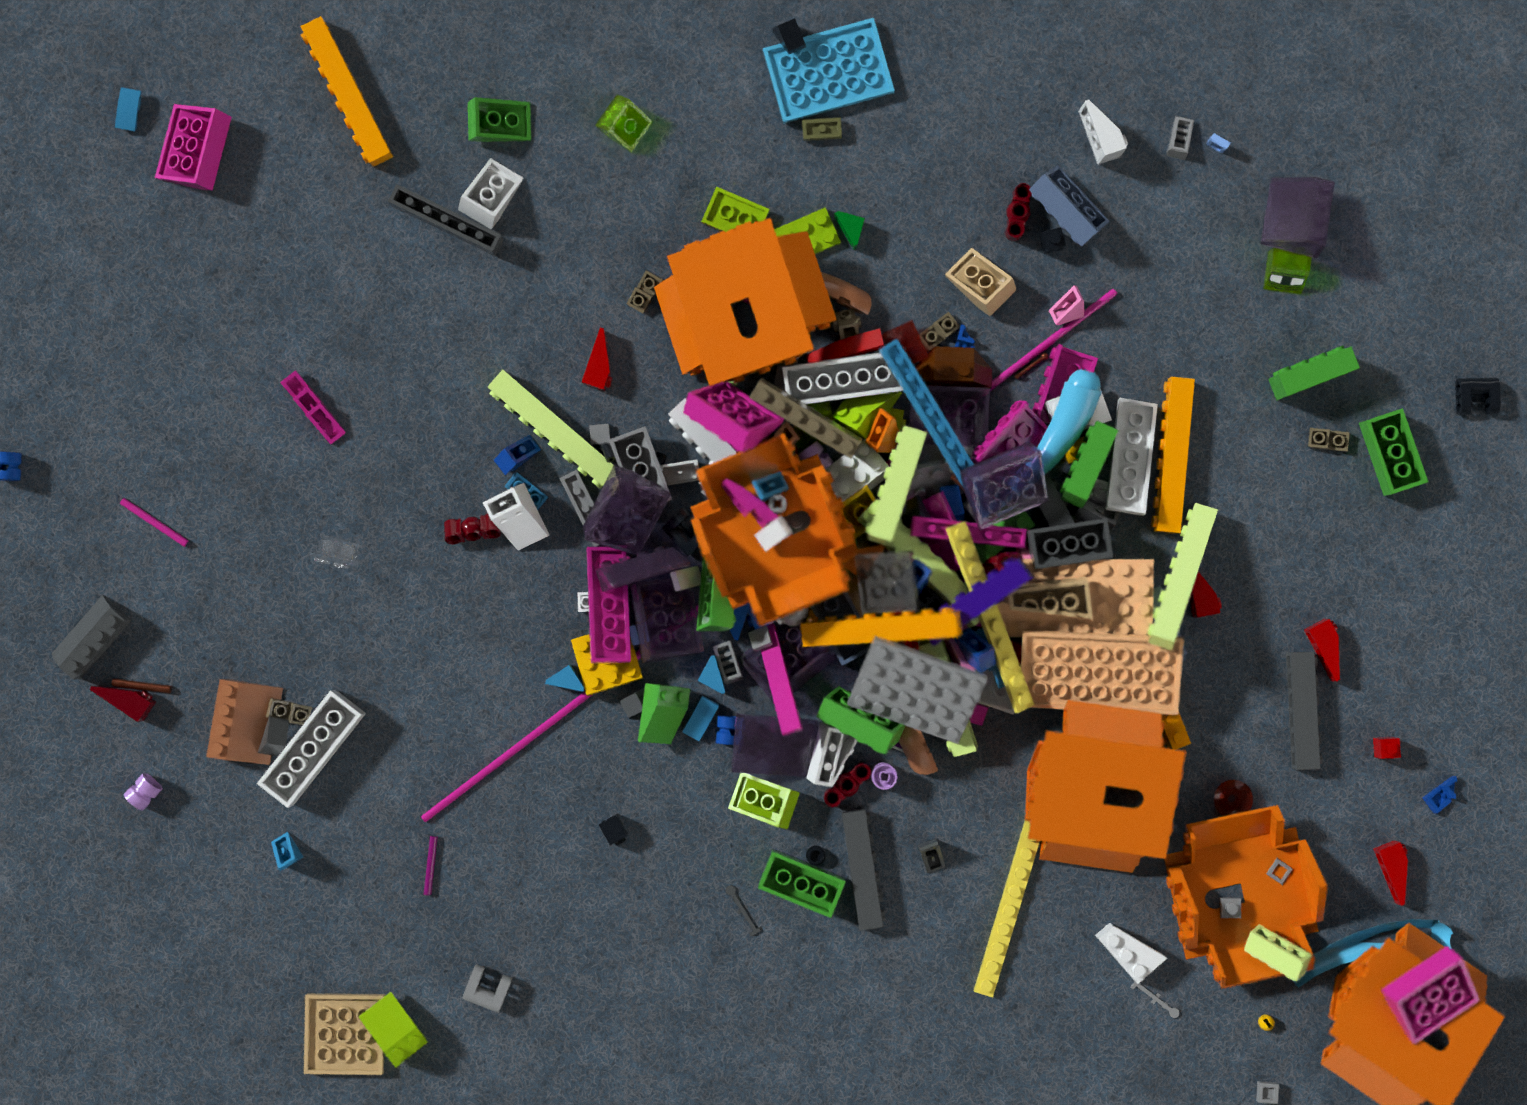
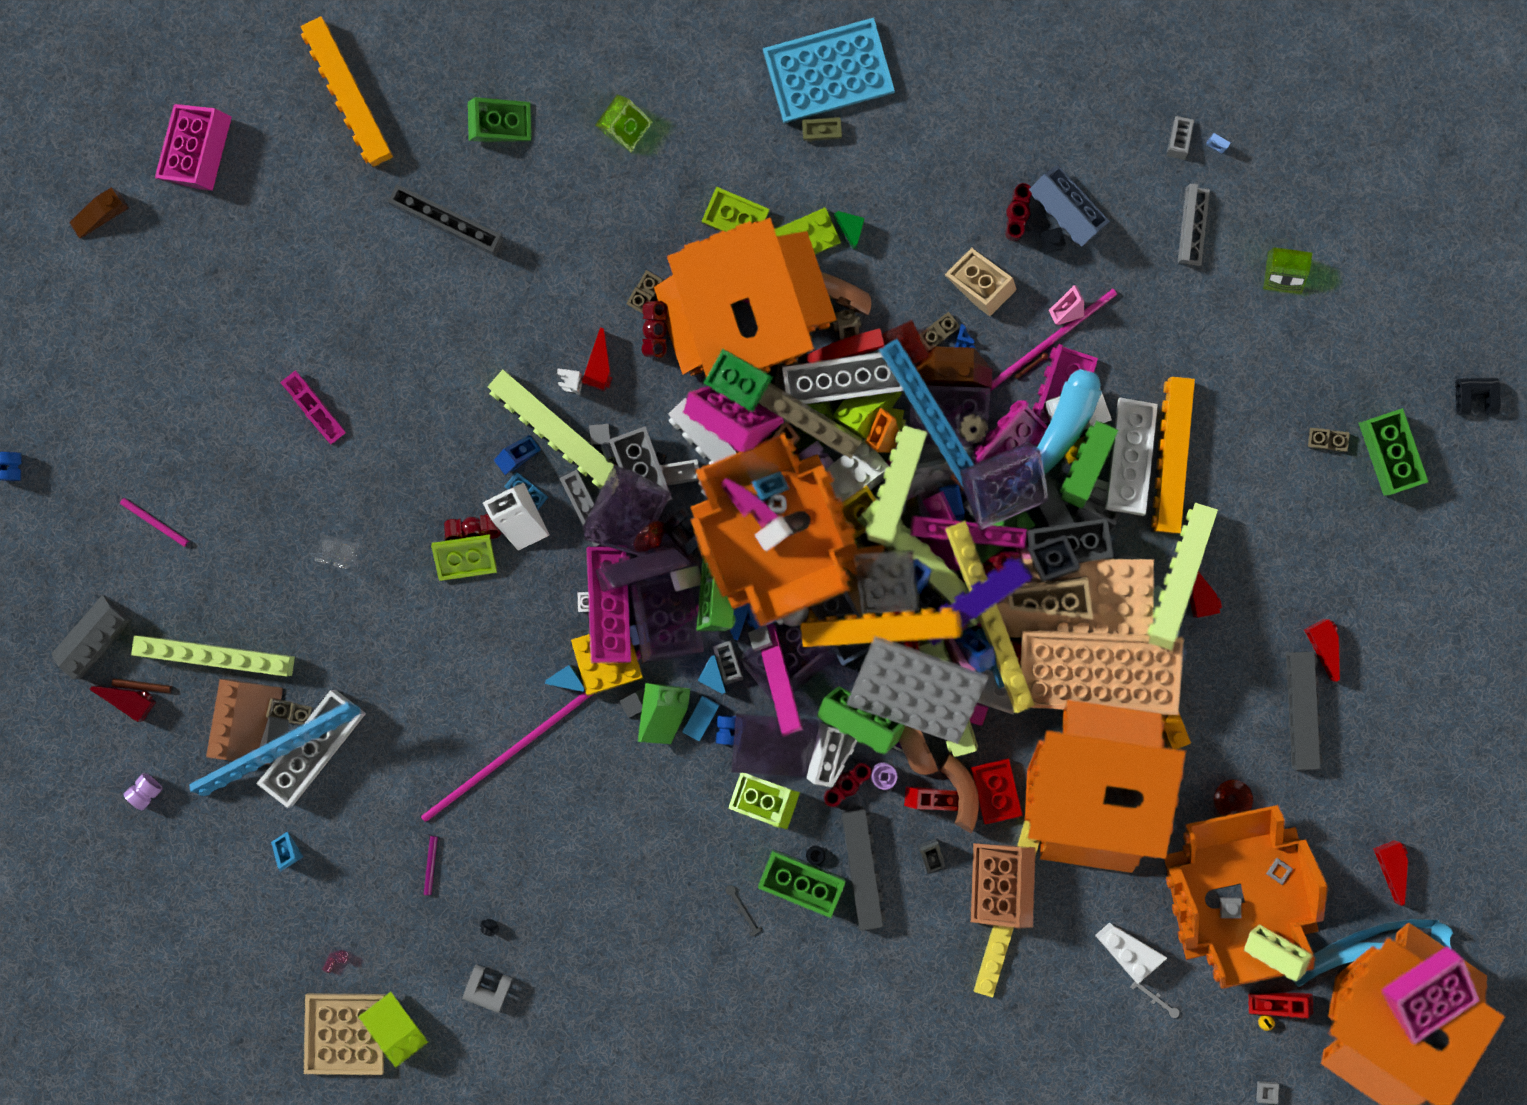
dark azure slope [115,87,142,131] -> none
white slope [458,158,524,229] -> none
black brick [599,814,628,846] -> none
black slope [772,18,806,54] -> none
white slope [1079,100,1128,165] -> none
clear purple slope [1260,177,1335,258] -> none
bright green brick [1268,345,1360,400] -> none
red brick [1373,737,1401,759] -> none
blue slope [1422,776,1457,814] -> none
none -> reddish brown slope [69,187,129,239]
none -> yellowish green brick [131,636,295,676]
none -> dark azure plate [189,702,361,796]
none -> clear pink arm [322,950,349,973]
none -> lime plate [431,534,497,581]
none -> black plate [480,919,499,936]
none -> white hinge [557,369,583,395]
none -> clear red dish [634,521,666,553]
none -> dark red piece [641,301,667,358]
none -> green tile [704,349,772,412]
none -> red slope [904,787,959,811]
none -> nougat brick [939,753,979,833]
none -> dark tan brick [958,414,988,444]
none -> red plate [970,758,1023,825]
none -> nougat slope [971,843,1035,928]
none -> black slope [1028,535,1080,582]
none -> light grey fence [1178,184,1210,266]
none -> red slope [1248,992,1314,1018]

